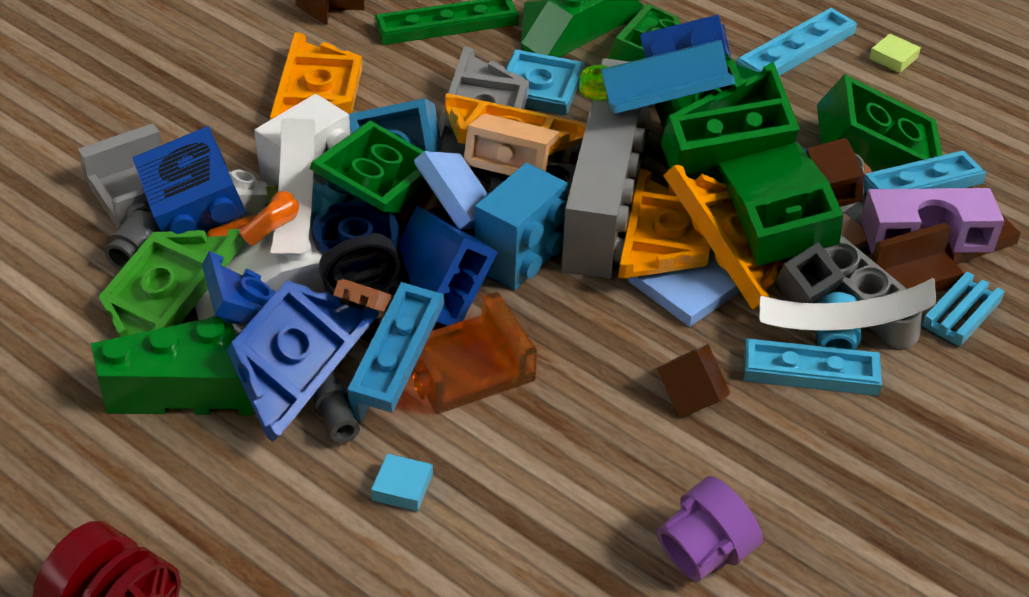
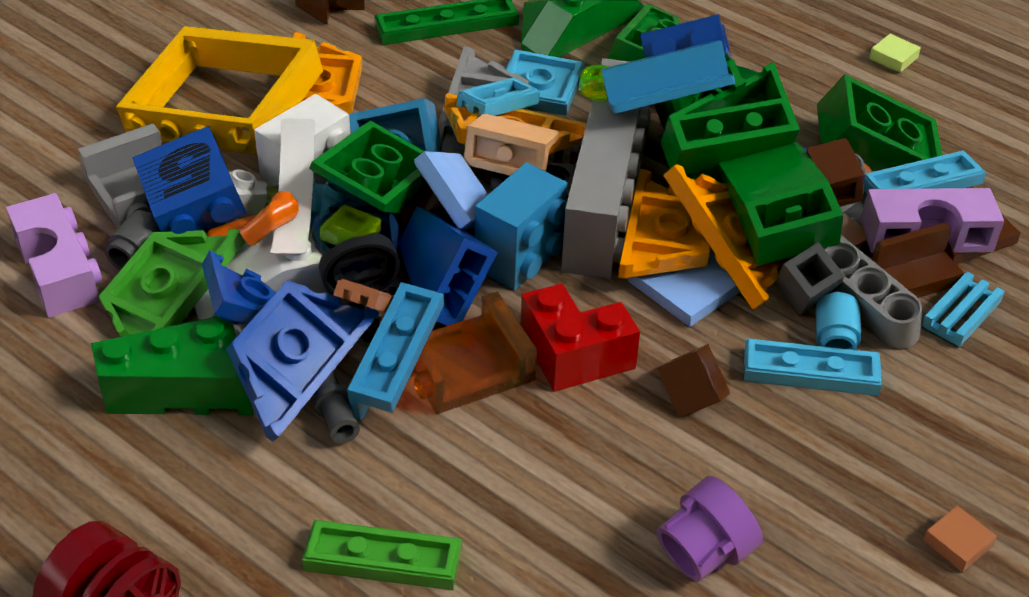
medium azure tile [371,454,433,512] -> none
medium azure tile [736,8,857,76] -> none
white sticker [759,278,936,331] -> none
none -> lavender arch [6,193,103,318]
none -> yellow window [116,26,323,155]
none -> bright green tile [302,520,462,590]
none -> clear neon green tile [320,204,381,245]
none -> medium azure tile [456,77,540,117]
none -> red brick [520,283,640,392]
none -> nougat tile [923,505,997,572]

